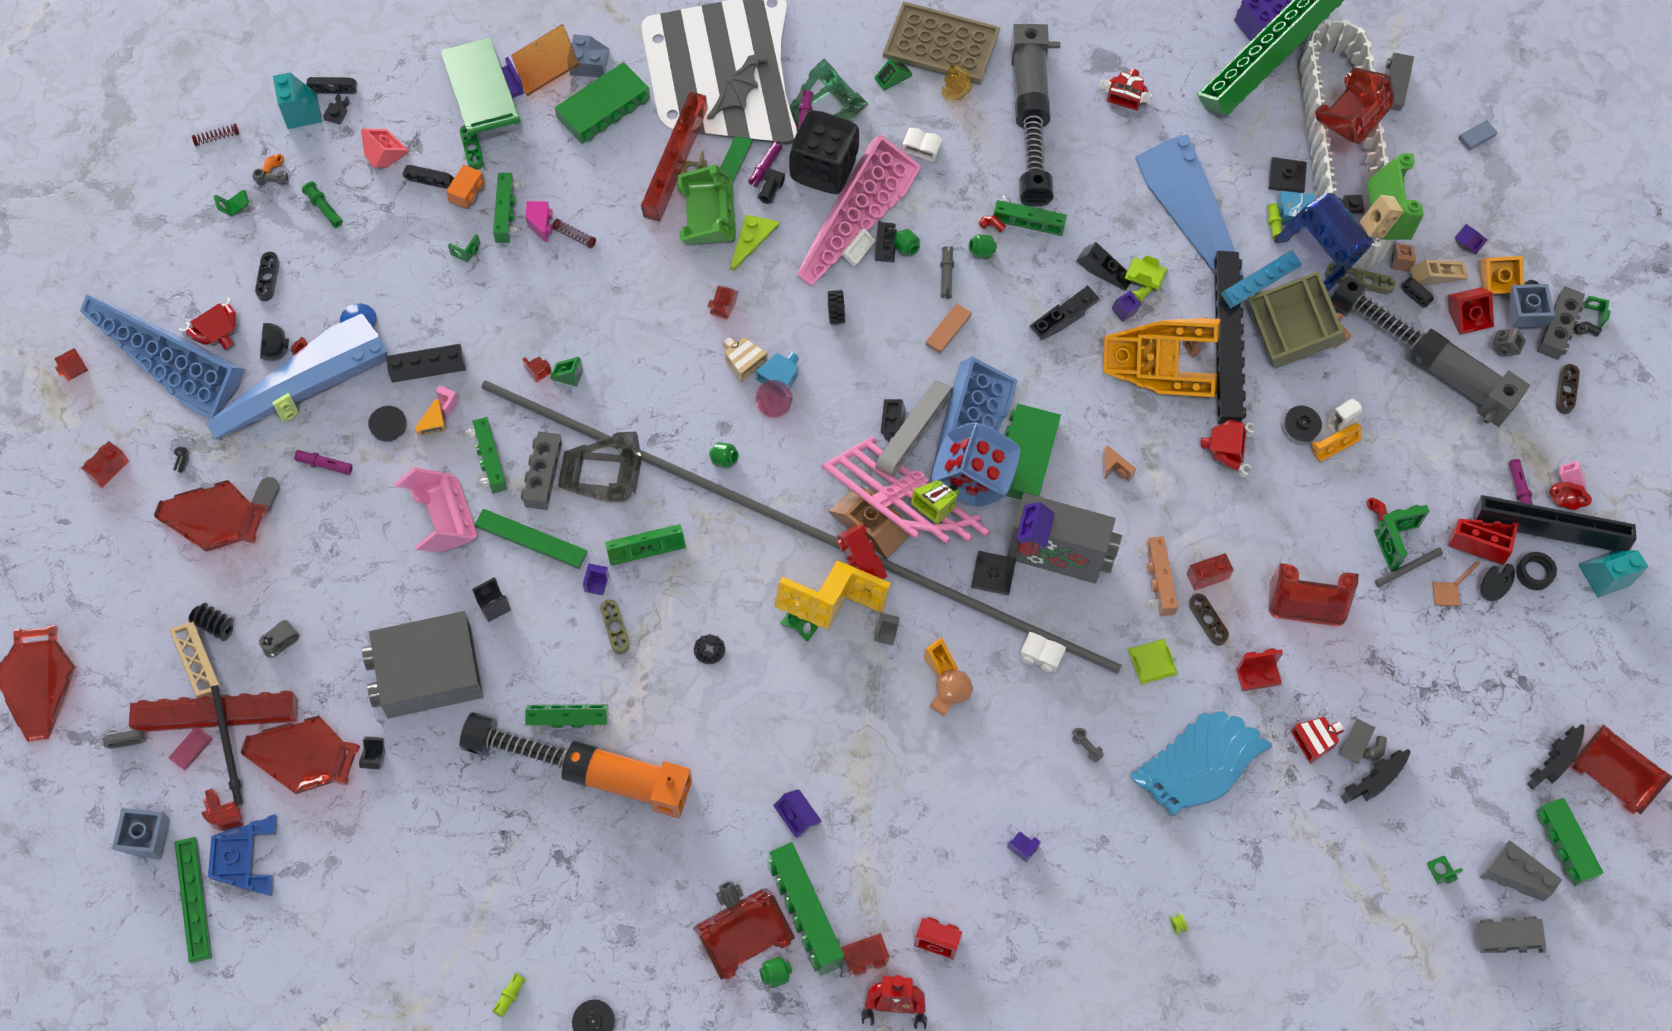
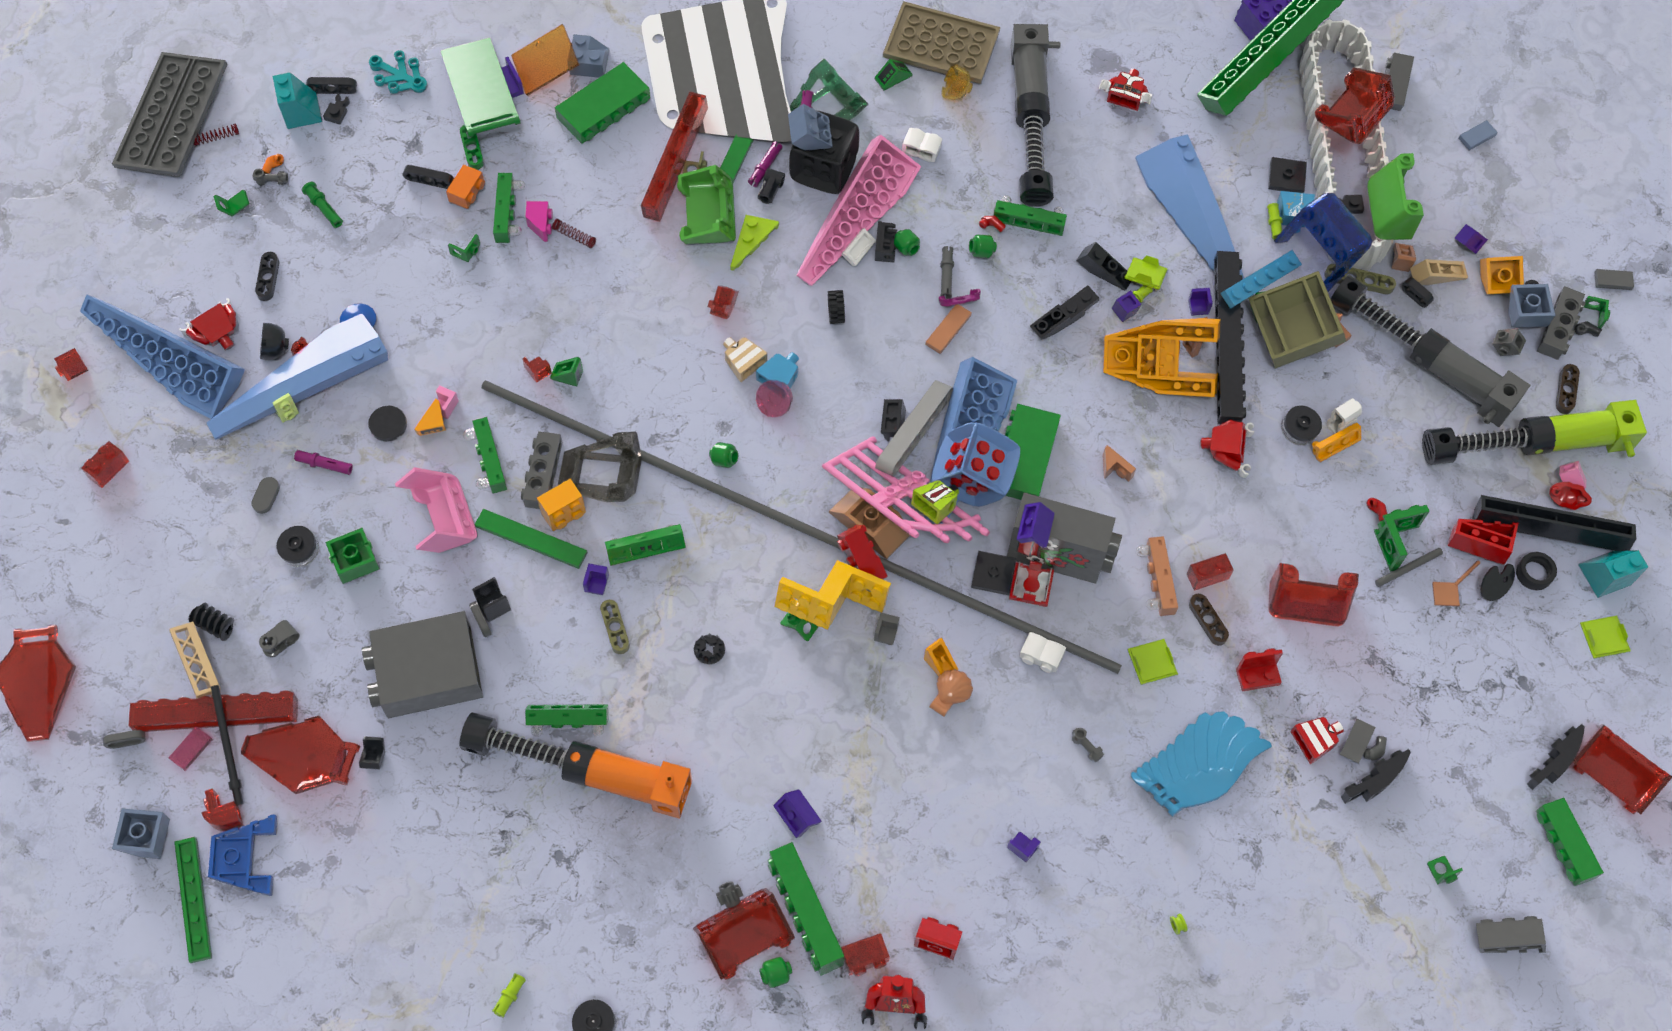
clear red windscreen [154,480,267,552] -> none
black arm [173,446,188,473] -> none
coral slope [361,128,409,168] -> none
black brick [386,344,466,383] -> none
dark grey animal [707,54,768,120] -> none
tan brick [1360,195,1404,239] -> none
red slope [1448,287,1494,335] -> none
dark grey wedge [1480,840,1562,901] -> none
magenta pin [1508,459,1533,505] -> none
none -> dark grey plate [112,52,228,177]
none -> black piece [276,526,319,567]
none -> green brick [325,528,380,584]
none -> teal plant [369,50,427,94]
none -> dark grey tile [469,601,492,638]
none -> light orange brick [537,479,586,531]
none -> sand blue slope [788,104,832,150]
none -> magenta piece [939,289,981,307]
none -> piece [1009,560,1054,607]
none -> dark purple panel [1188,288,1213,316]
none -> piece [1422,400,1647,465]
none -> lime piece [1580,616,1631,659]
none -> dark grey tile [1594,269,1634,290]

